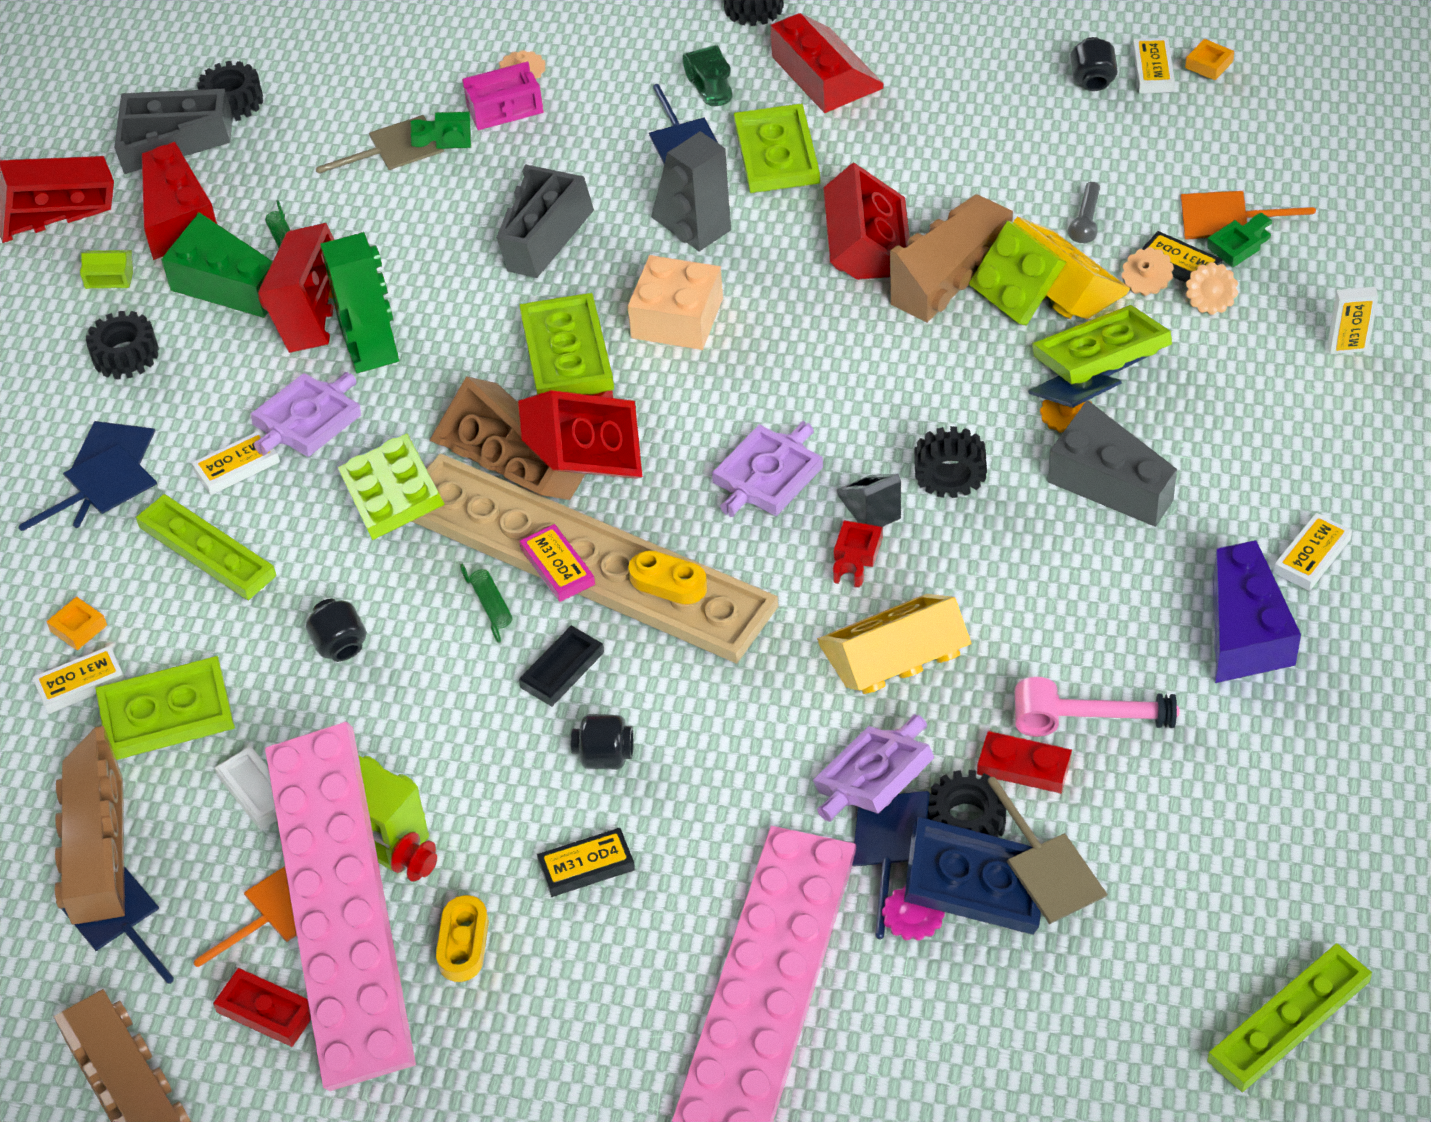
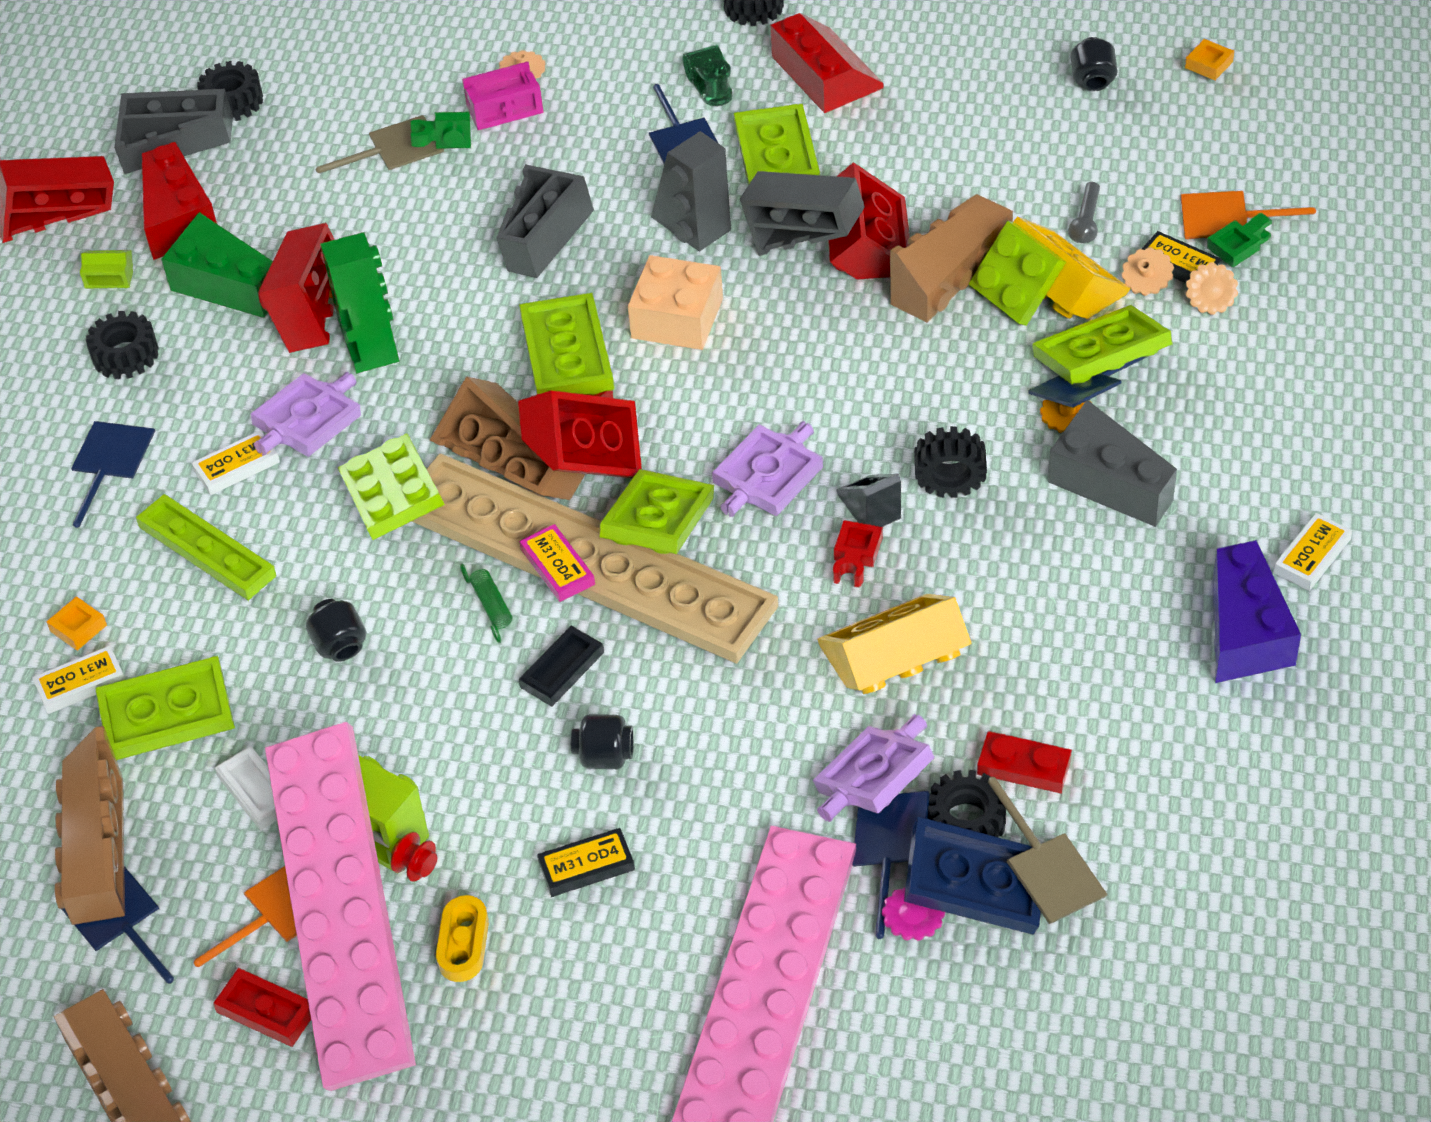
dark blue piece [18,443,157,531] -> none
green piece [265,200,291,248] -> none
yellow plate [628,551,707,604] -> none
bright pink piece [1015,677,1179,737] -> none
tile [1133,38,1175,93] -> none
lime plate [1207,943,1372,1093] -> none
tile [1327,287,1378,354] -> none
none -> lime plate [599,469,714,554]
none -> dark grey wedge [740,171,865,256]

